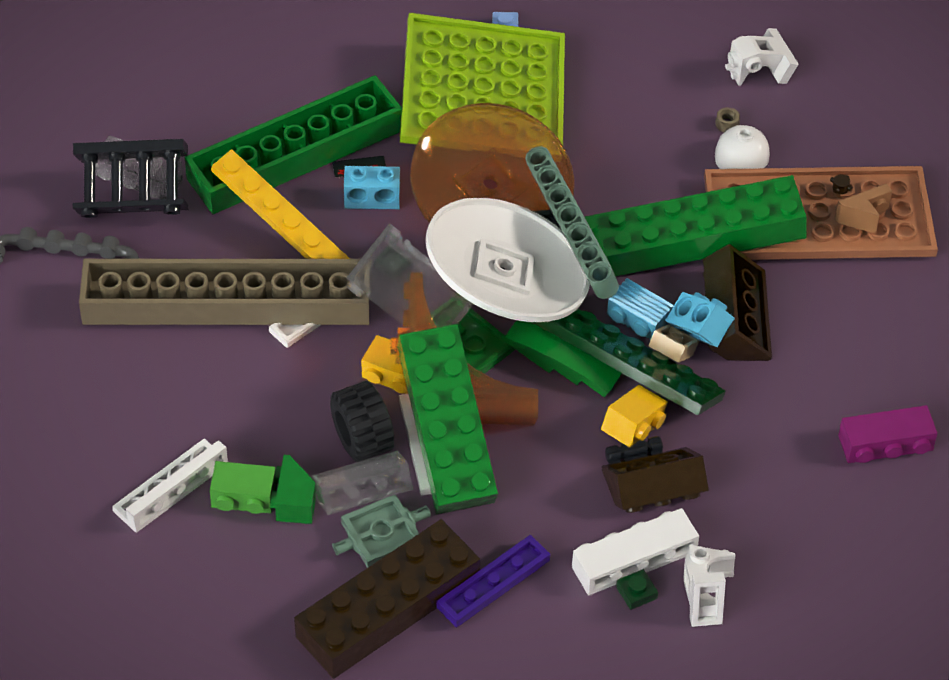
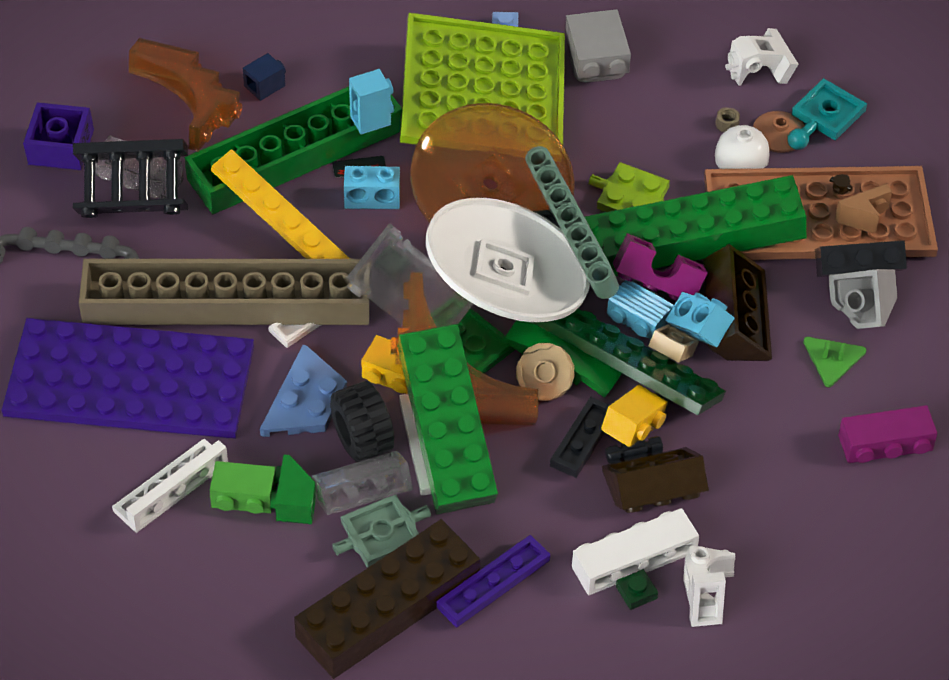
none -> dark purple plate [2,318,254,439]
none -> dark purple brick [23,102,94,170]
none -> clear orange arch [129,38,242,152]
none -> dark blue brick [243,53,286,101]
none -> medium blue wing [260,345,347,437]
none -> medium azure brick [349,69,394,134]
none -> tan tile [516,343,575,401]
none -> black plate [550,397,610,478]
none -> light grey brick [565,9,631,83]
none -> lime plate [588,162,670,212]
none -> magenta arch [613,233,708,301]
none -> nougat dish [753,111,805,153]
none -> teal plate [787,78,867,150]
none -> bright green piece [803,337,866,387]
none -> black arch [815,240,907,277]
none -> light grey slope [829,269,897,329]

